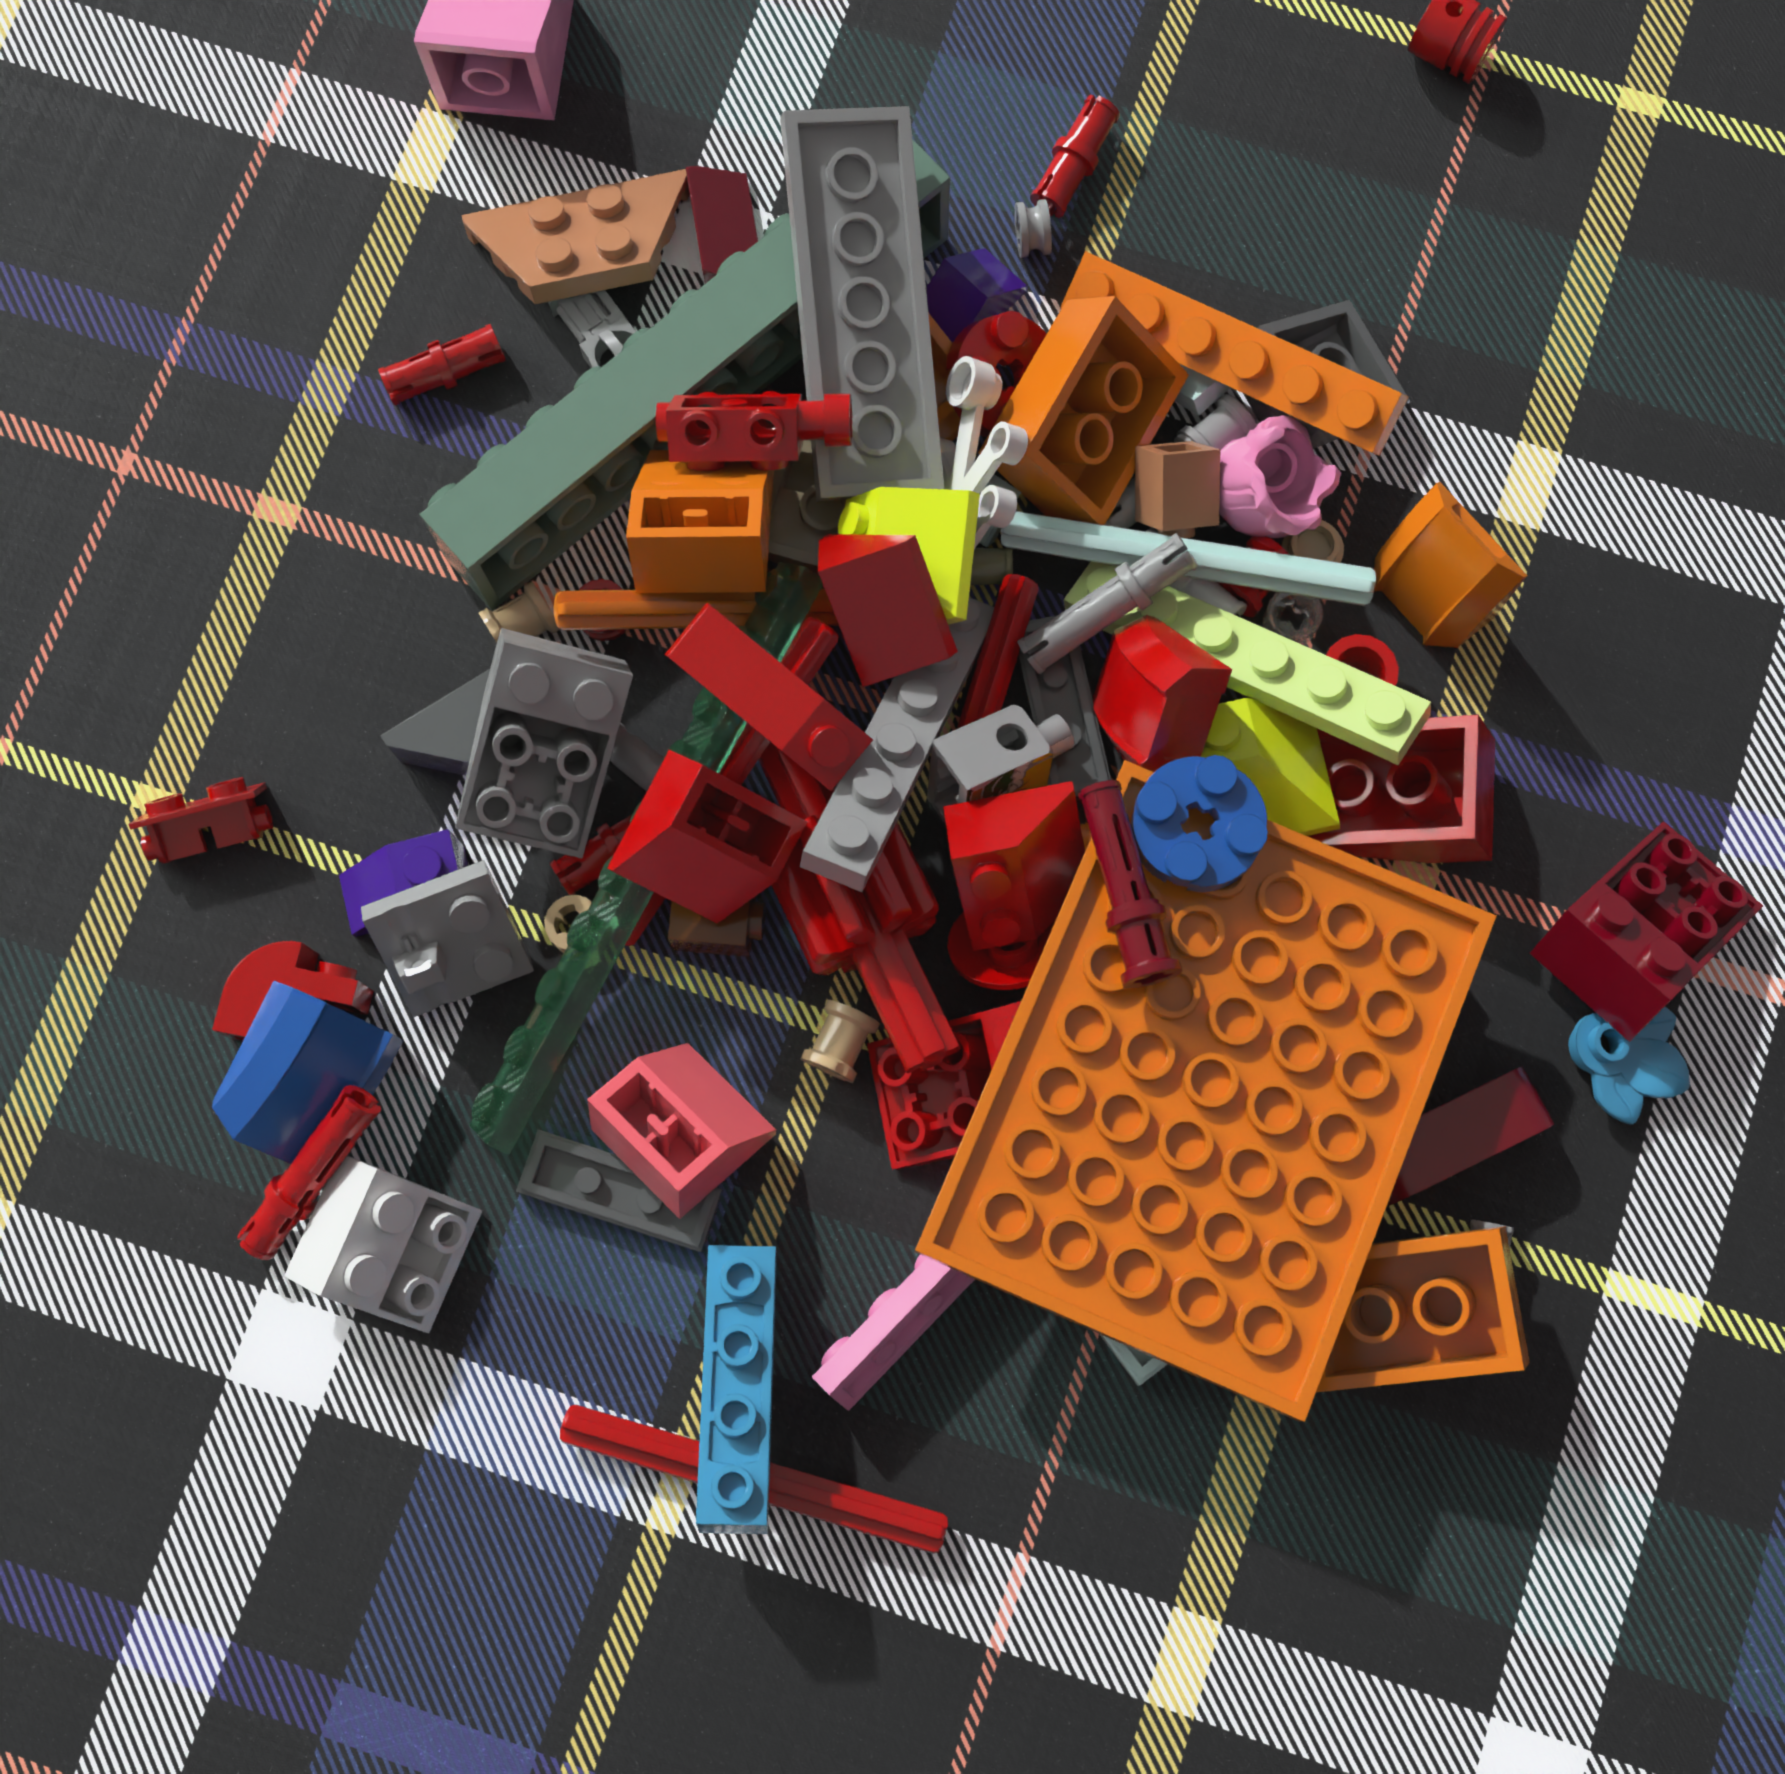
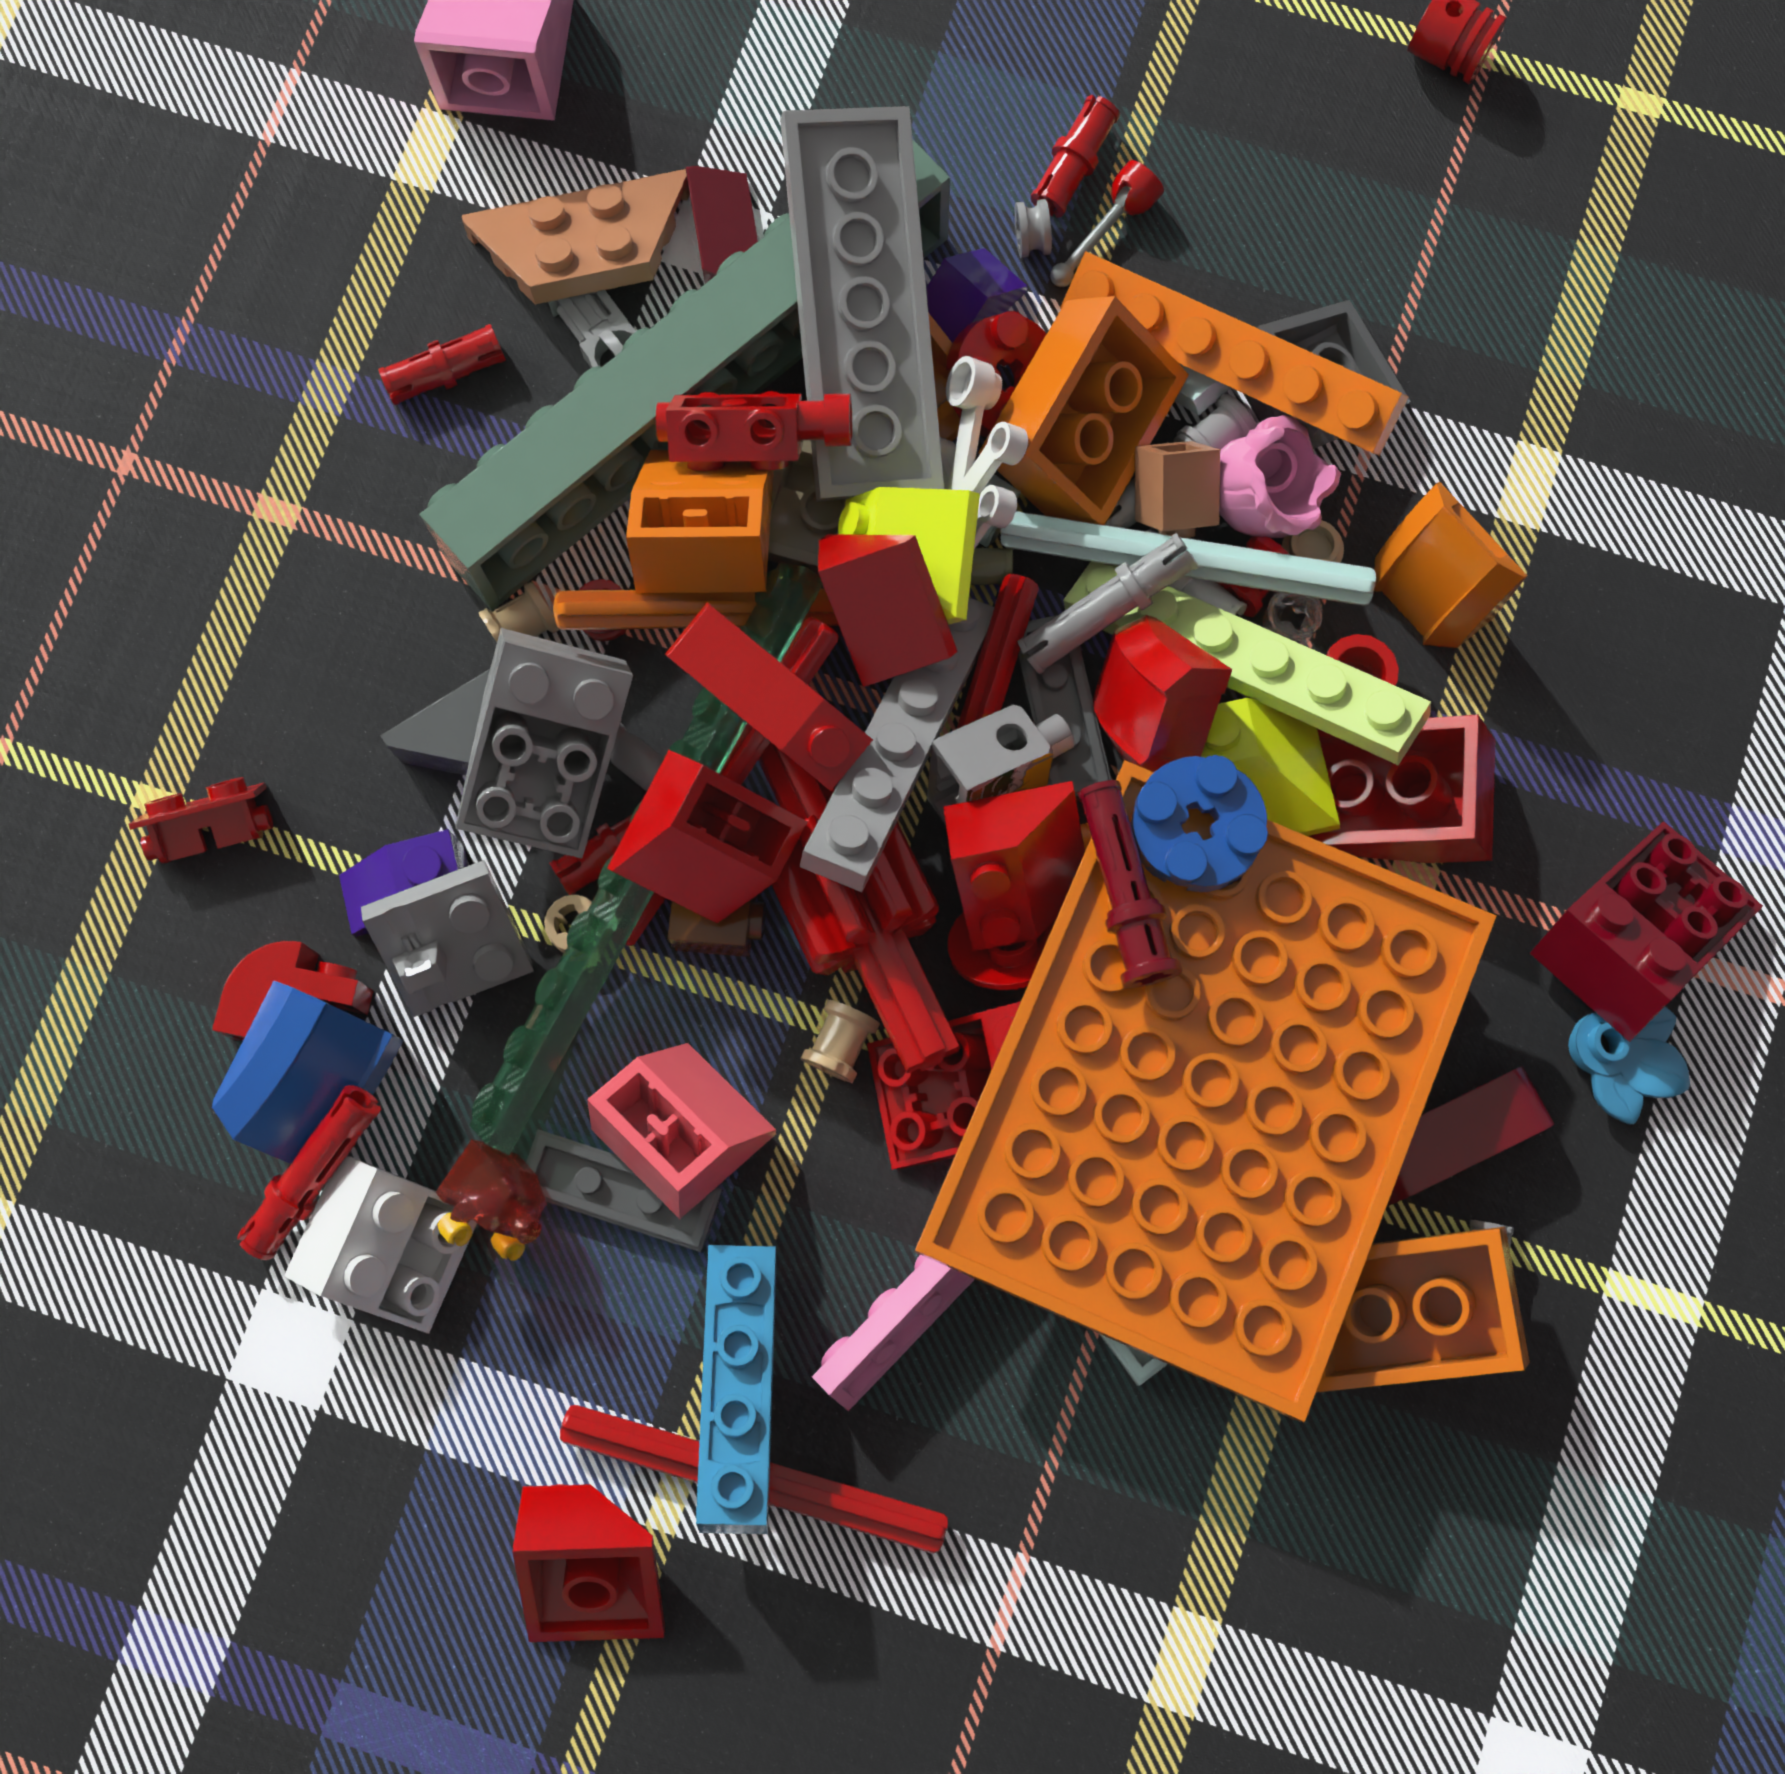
none -> clear red piece [435,1139,547,1261]
none -> red slope [512,1484,665,1642]
none -> hinge [1050,160,1164,287]

